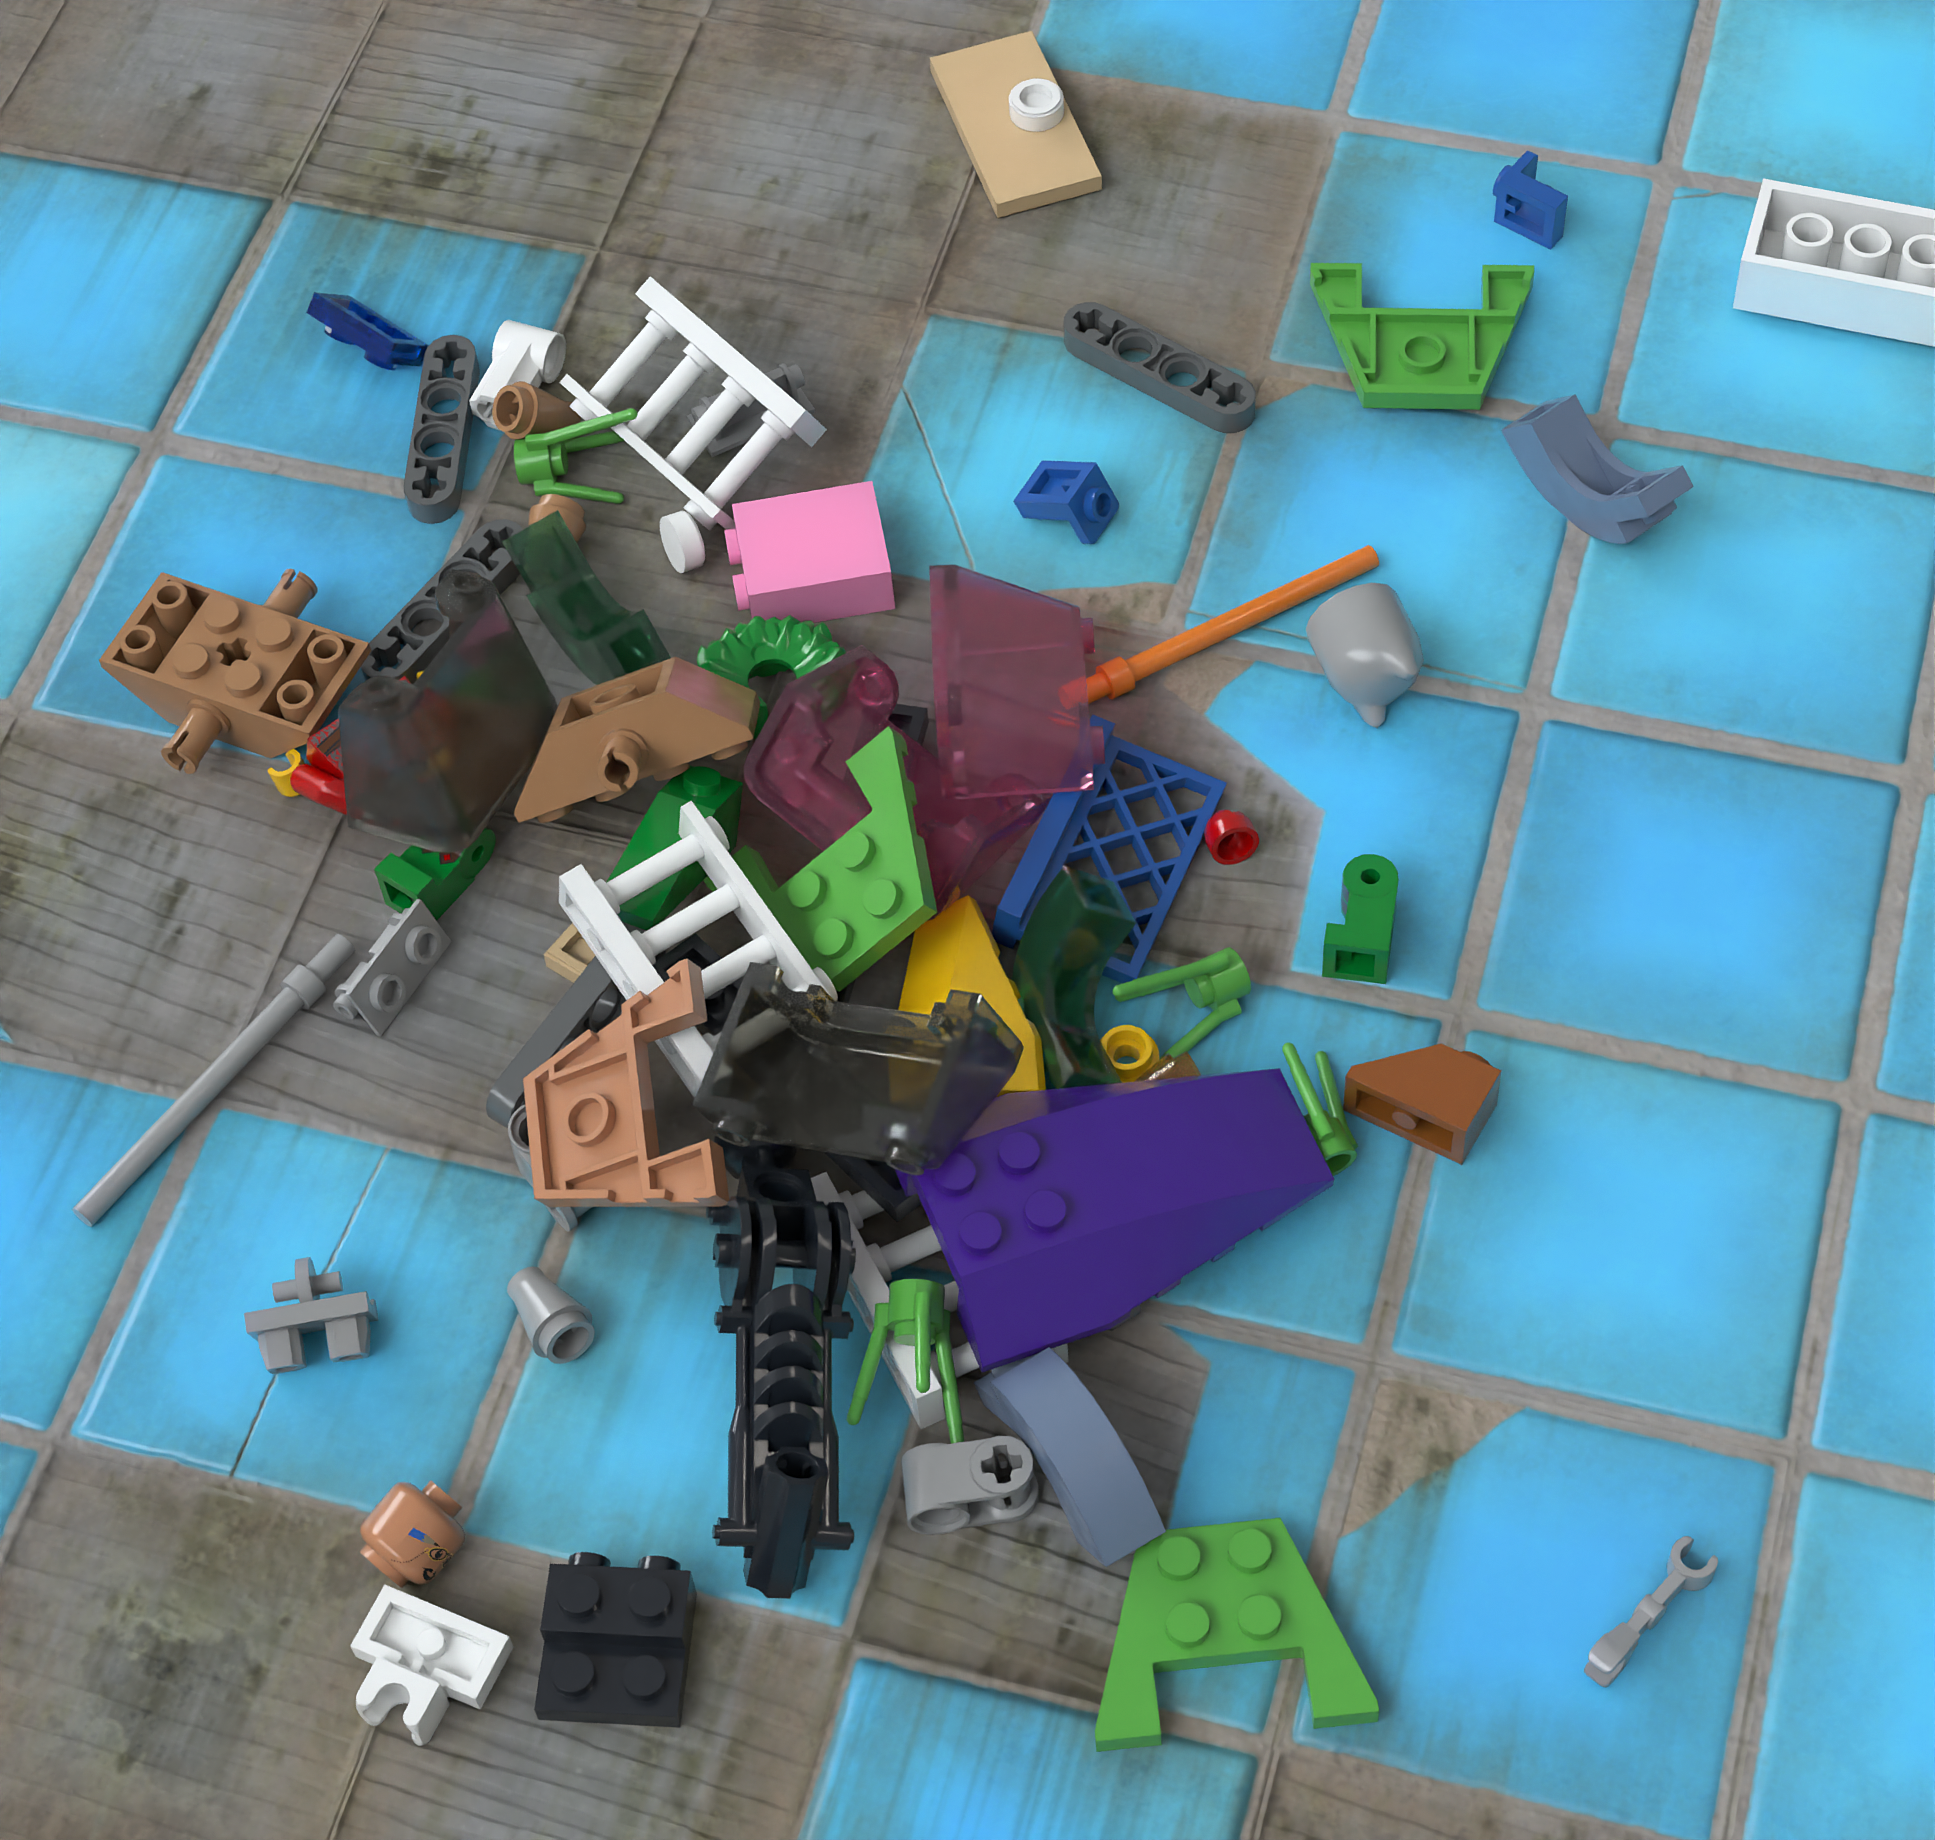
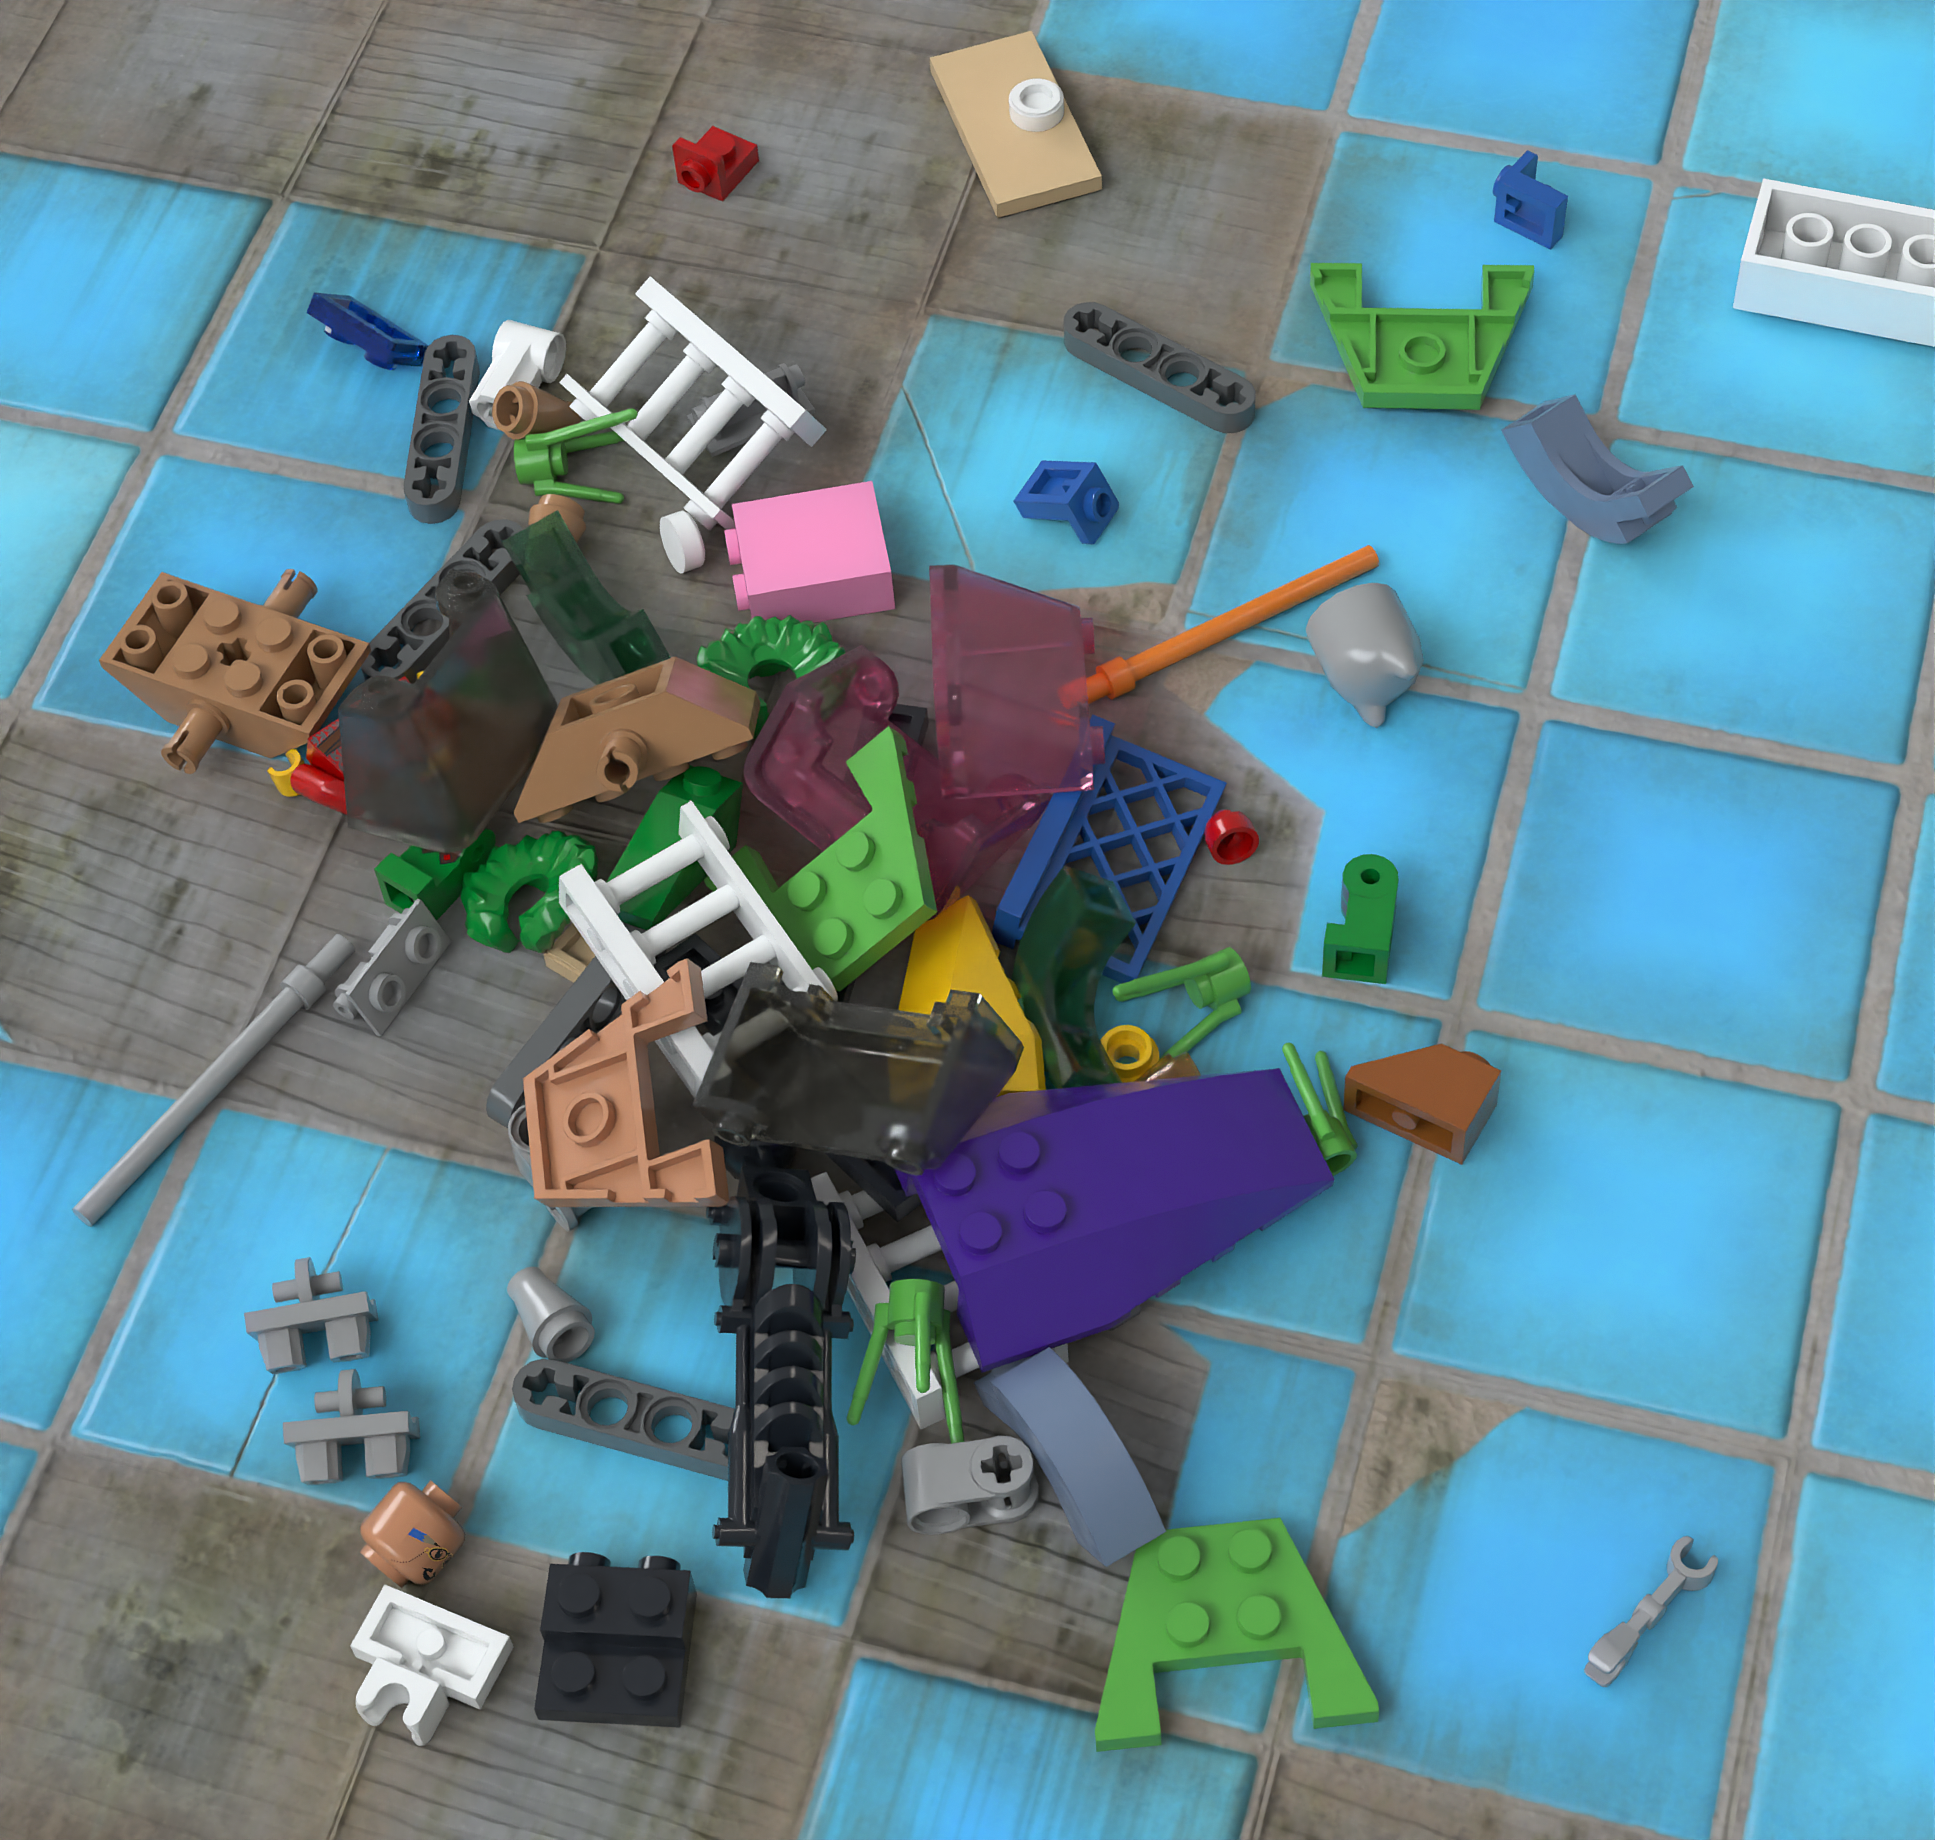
none -> light grey hips [283,1369,420,1485]
none -> green piece [460,830,598,954]
none -> dark grey beam [512,1359,735,1481]
none -> red bracket [672,126,759,202]

